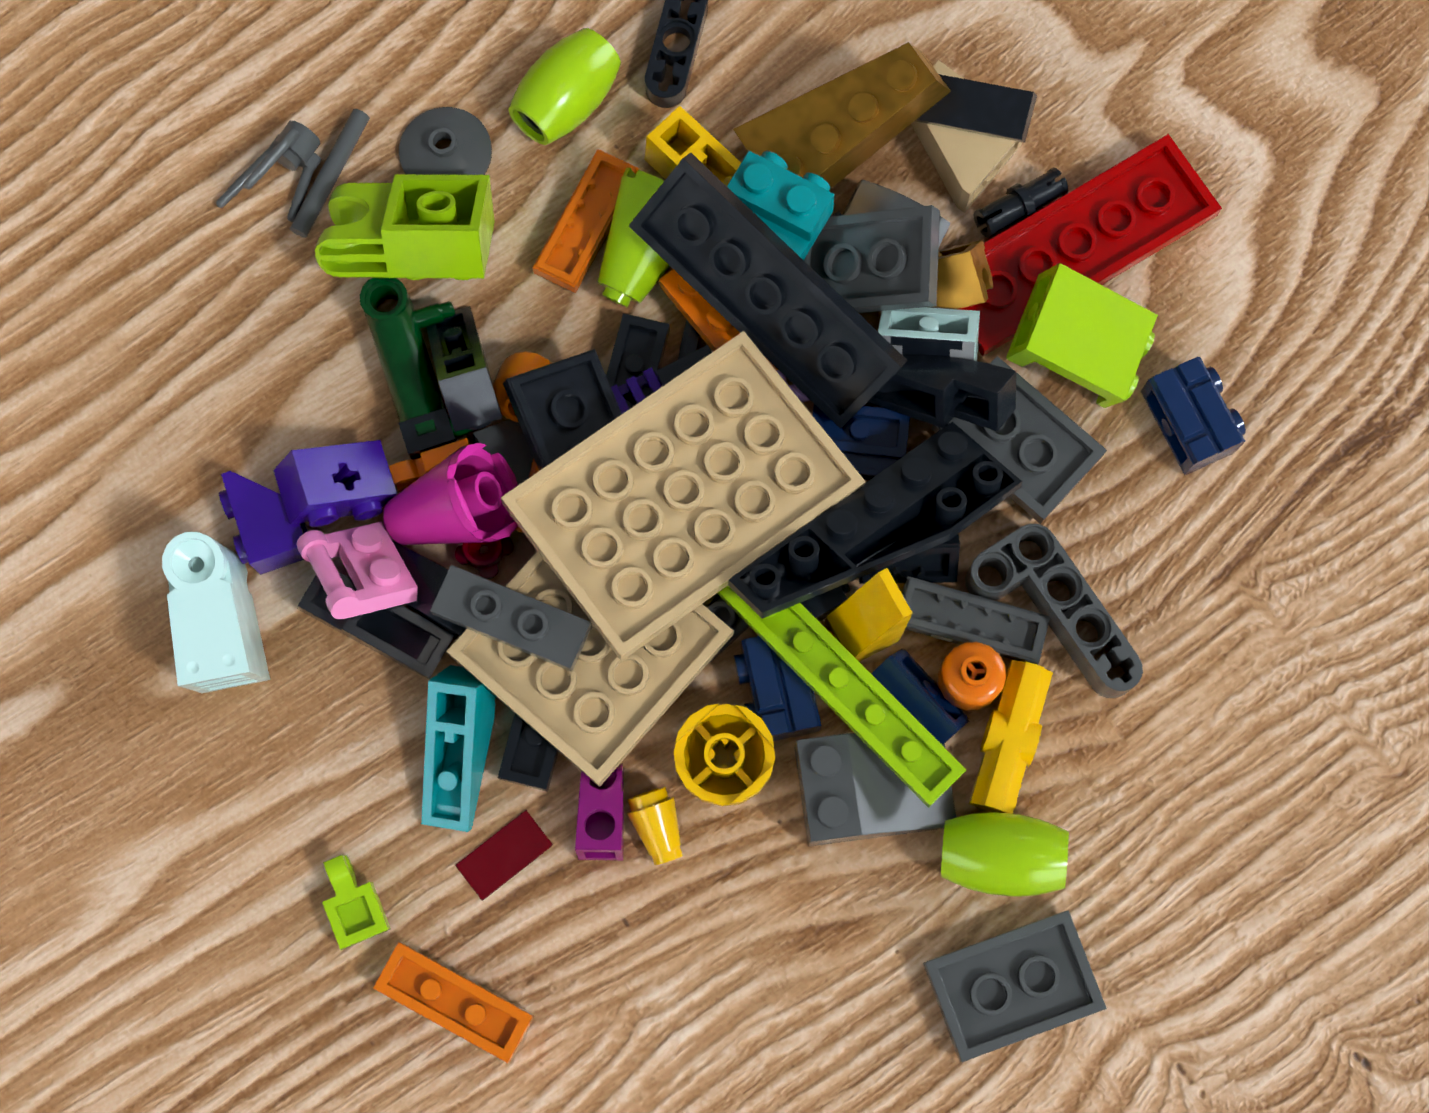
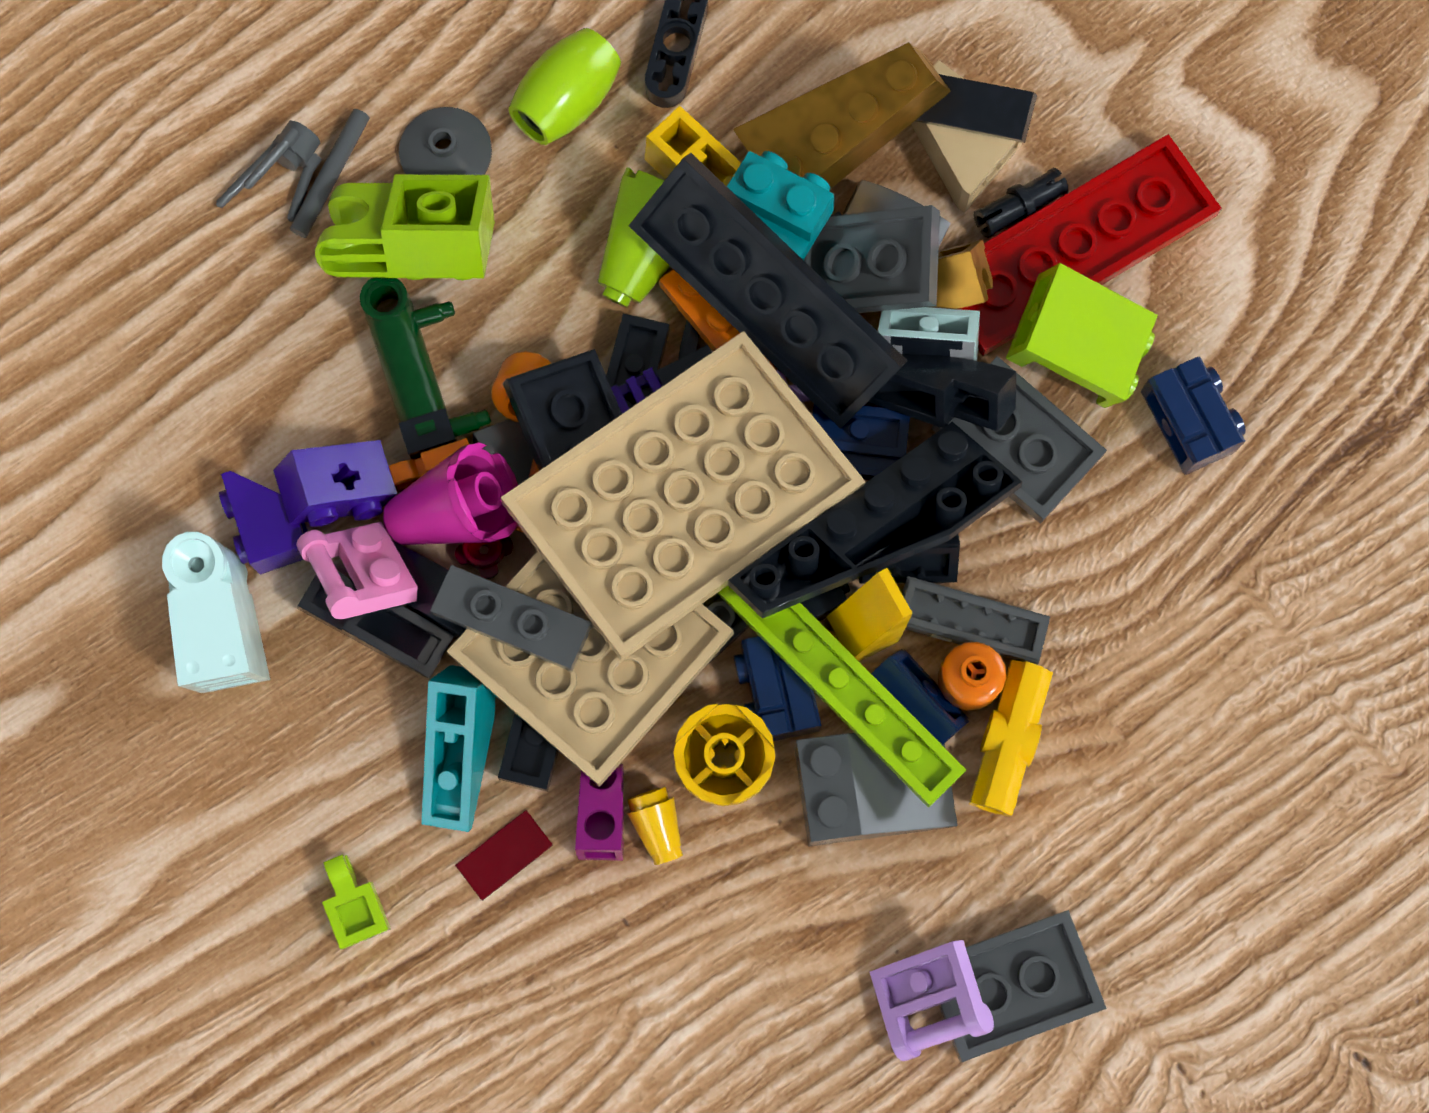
orange plate [373,942,534,1063] -> none
black slope [426,306,502,432] -> none
orange plate [532,149,640,293] -> none
lime piece [941,812,1069,897] -> none
dark grey beam [965,524,1143,698] -> none
none -> lavender plate [870,940,994,1061]

